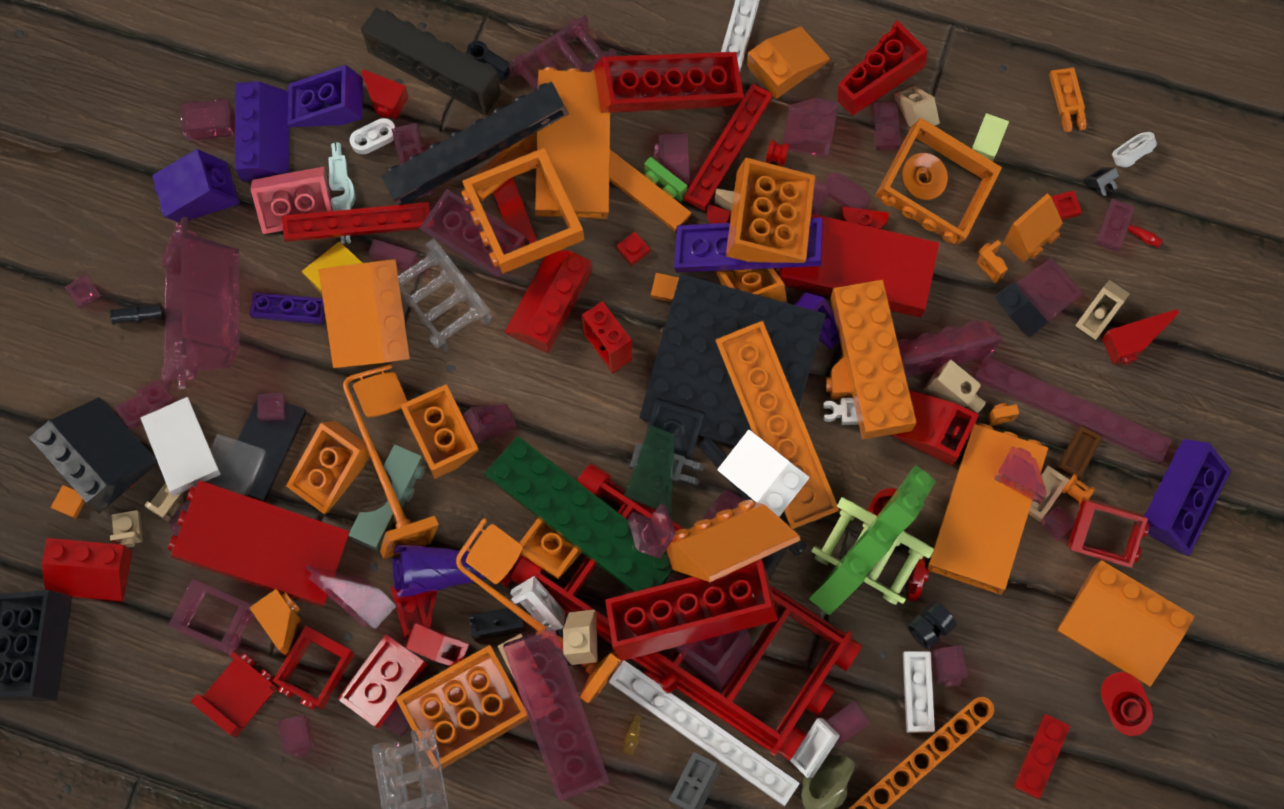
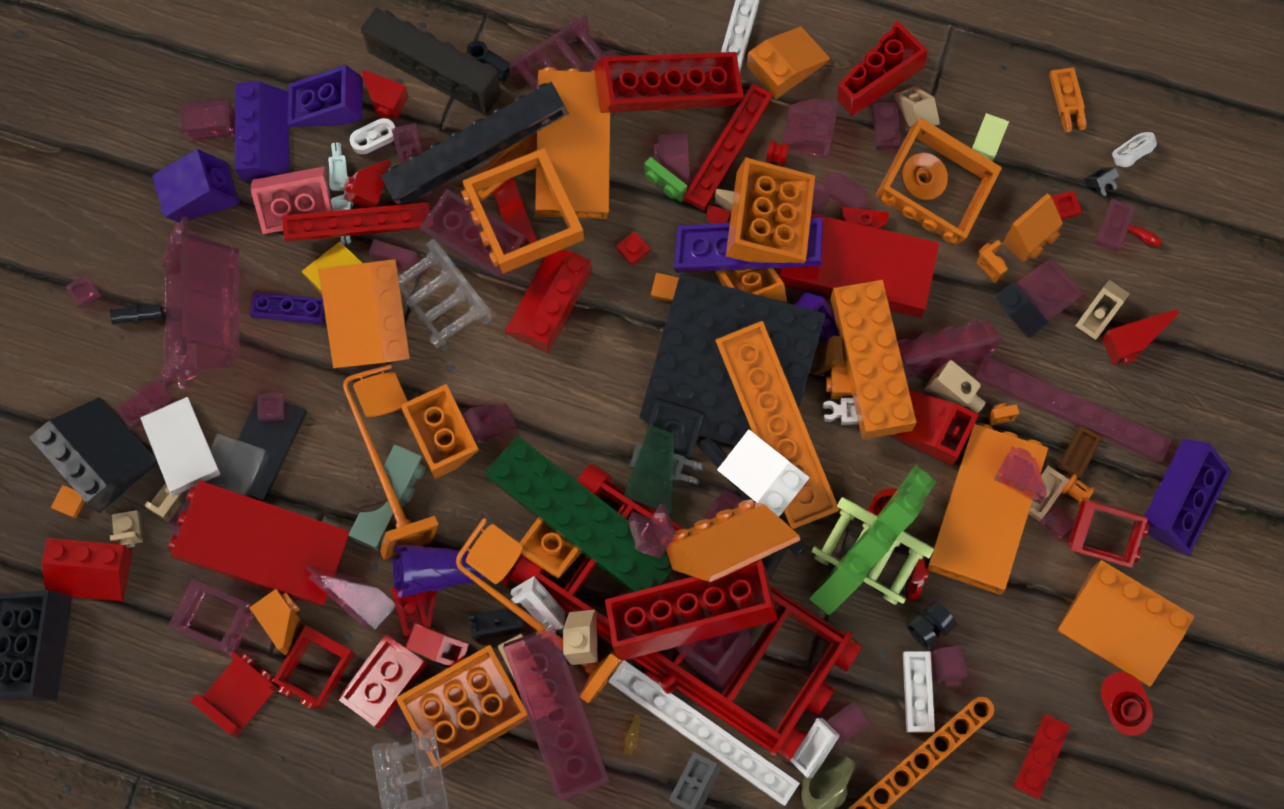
clear pink brick [277,714,315,758] -> none
orange slope [286,421,370,514] -> none
red window [582,301,632,373] -> none
orange tile [609,150,691,233] -> none
none -> red slope [343,160,392,208]
none -> reddish brown tile [812,336,843,376]

